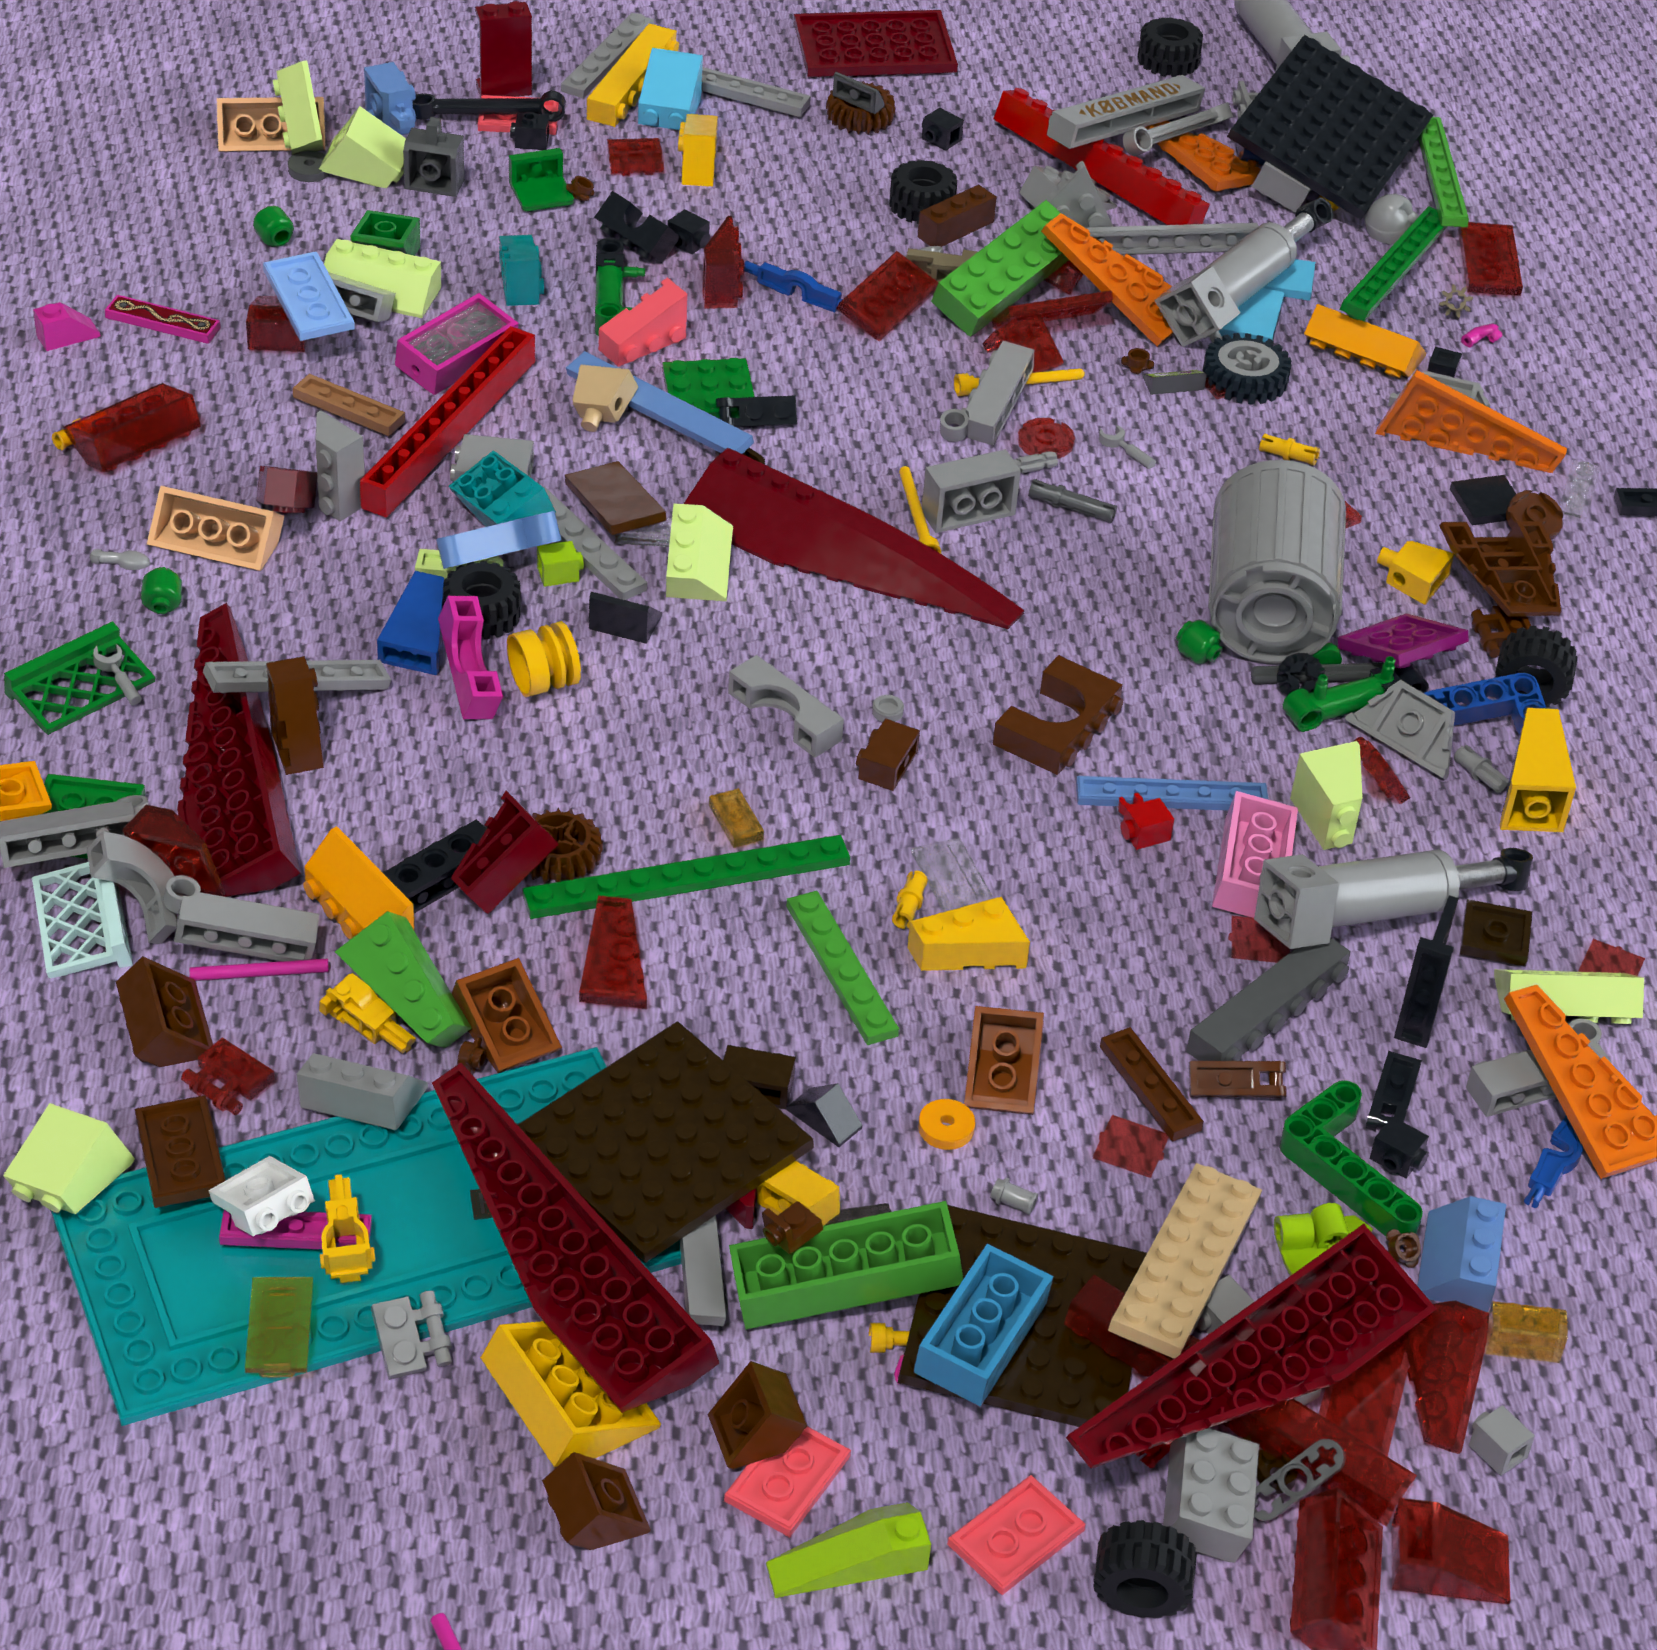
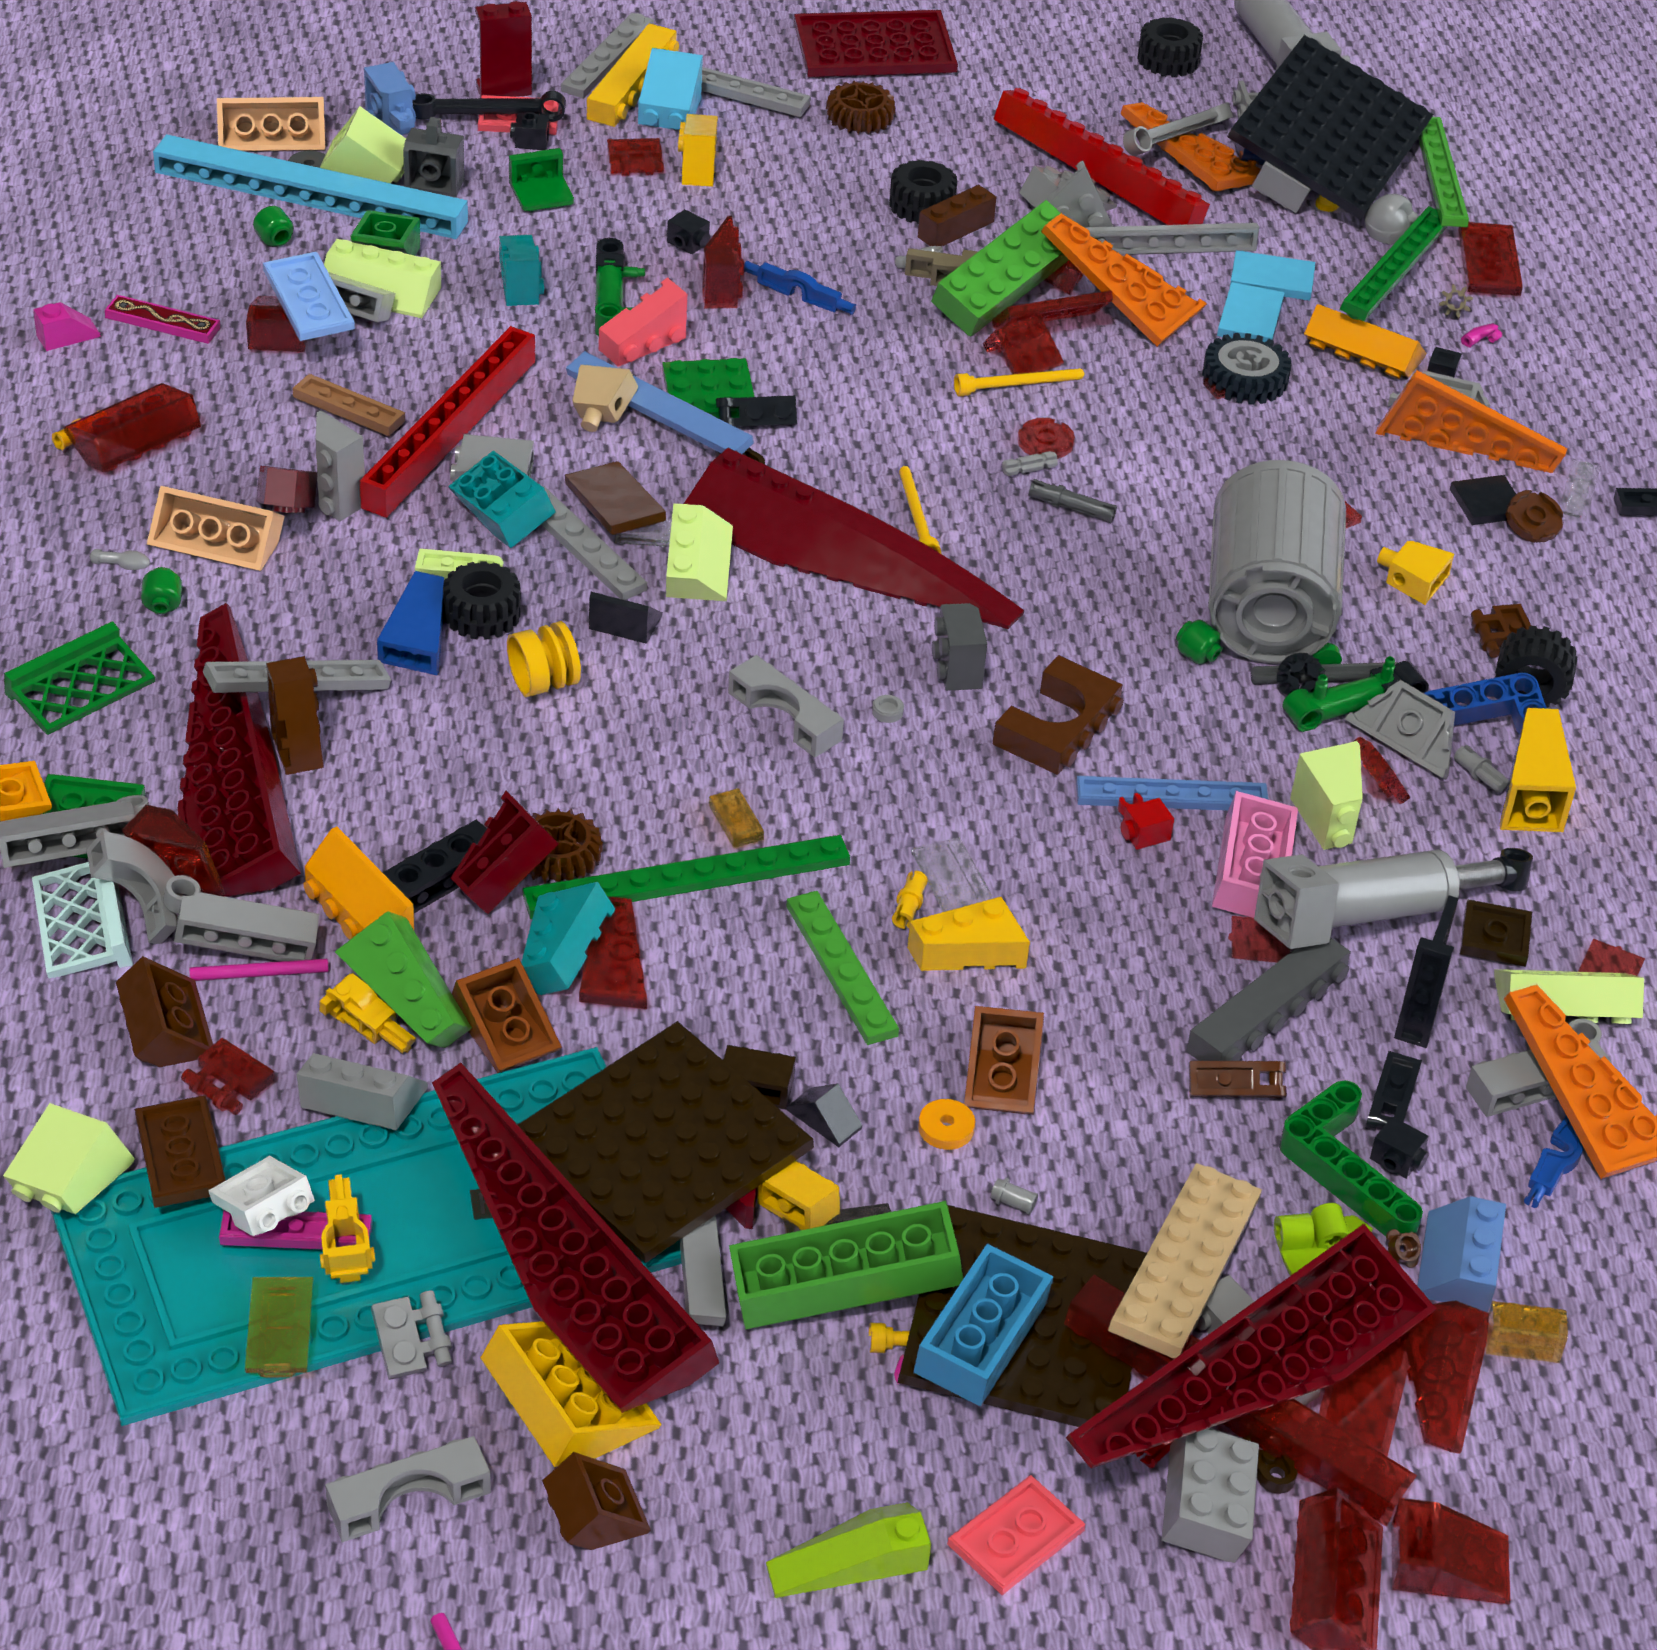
light grey piece [93,644,142,705] -> none
yellowish green slope [273,60,324,155] -> none
brick [395,293,519,395] -> none
medium blue beam [436,511,562,569] -> none
dark pink arch [438,596,503,719] -> none
reddish brown plate [457,1036,486,1075] -> none
lime brick [537,541,584,587] -> none
reddish brown plate [566,176,595,201] -> none
black arch [594,191,680,263] -> none
reddish brown slope [707,1361,807,1469] -> none
coral tile [724,1426,851,1537] -> none
reddish brown bracket [762,1201,823,1254] -> none
dark grey slope [833,72,885,114] -> none
clear red tile [836,251,938,341] -> none
reddish brown brick [856,718,920,791] -> none
black brick [922,108,964,151] -> none
light grey brick [922,449,1021,533] -> none
light grey hinge [940,341,1034,445] -> none
light grey brick [1047,75,1205,149] -> none
clear red piece [1093,1115,1169,1178] -> none
black tyre [1093,1520,1197,1619] -> none
light grey piece [1099,425,1156,469] -> none
reddish brown plate [1100,1027,1204,1142] -> none
reddish brown plate [1121,348,1154,374] -> none
dark grey slope [1143,370,1206,395] -> none
light grey piece [1154,198,1333,347] -> none
dark grey beam [1254,1439,1346,1521] -> none
yellow pin [1259,433,1320,466] -> none
magenta plate [1337,613,1469,668] -> none
reddish brown wedge [1439,521,1562,617] -> none
light grey brick [1469,1405,1535,1476] -> none
none -> medium azure brick [153,134,468,239]
none -> light grey arch [325,1436,491,1542]
none -> teal wedge [521,882,615,995]
none -> dark grey hinge [932,603,987,691]

